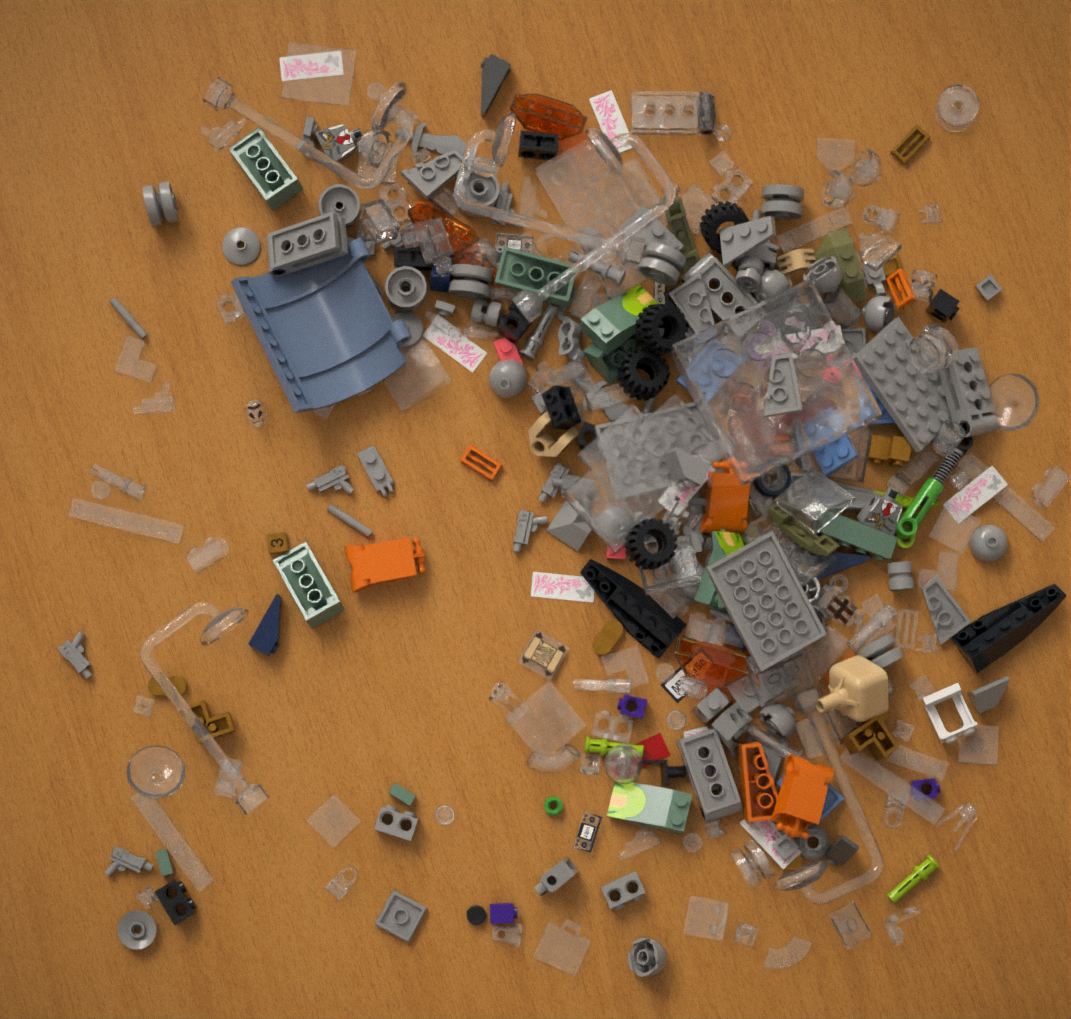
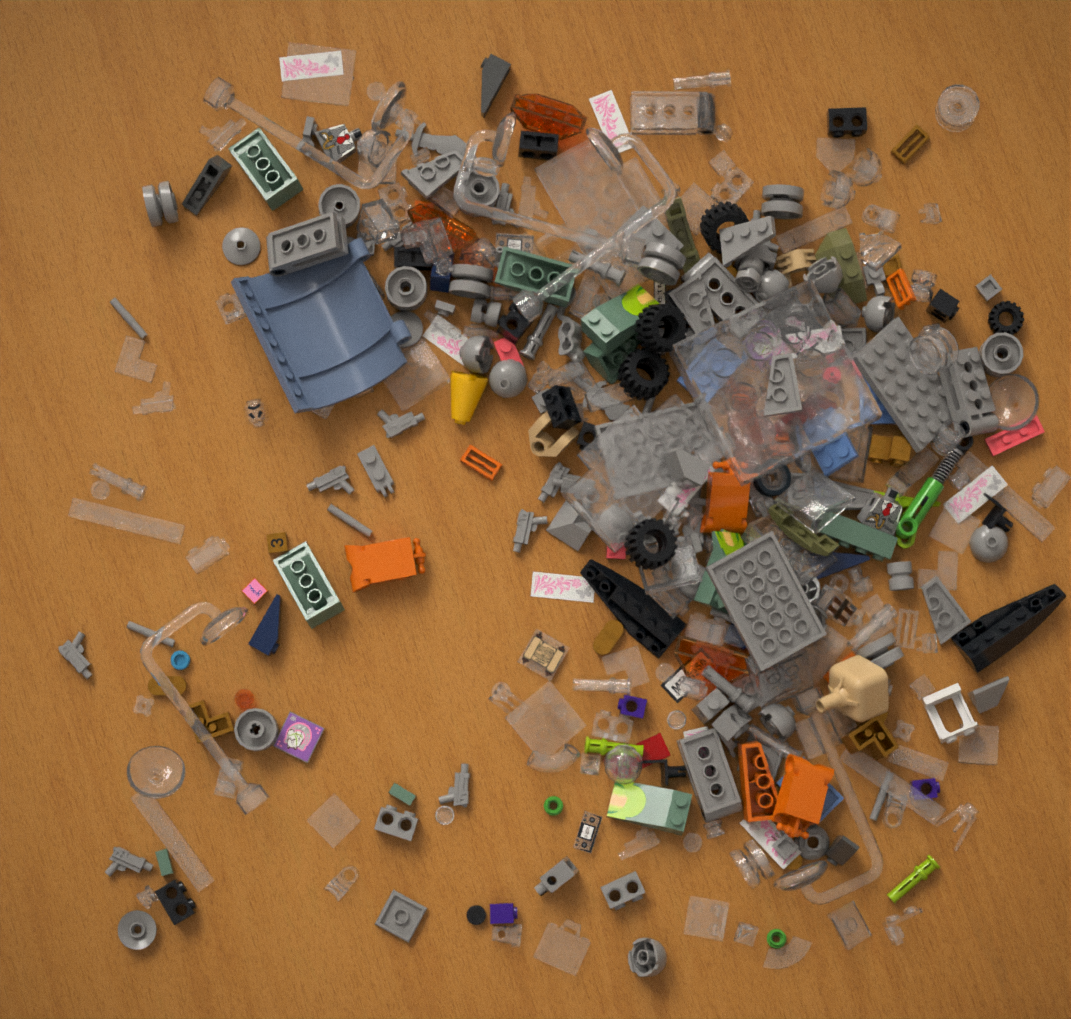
none -> light grey piece [126,621,176,647]
none -> dark azure tile [170,651,190,670]
none -> dark grey slope [182,155,232,215]
none -> light grey wheel [234,708,279,751]
none -> clear orange plate [235,689,254,708]
none -> bright pink tile [241,577,269,605]
none -> tile [273,712,325,763]
none -> light grey piece [377,409,425,439]
none -> light grey piece [438,764,470,807]
none -> yellow cone [450,371,488,425]
none -> light grey cylinder [459,336,494,374]
none -> clear pin [673,70,731,91]
none -> light grey pin [701,665,755,713]
none -> bright green plate [767,929,786,949]
none -> black brick [827,107,867,138]
none -> clear plate [848,565,873,597]
none -> light grey piece [870,771,894,821]
none -> light grey wheel [979,332,1023,378]
none -> black bracket [982,493,1013,532]
none -> coral plate [984,415,1045,457]
none -> black tyre [988,301,1024,335]

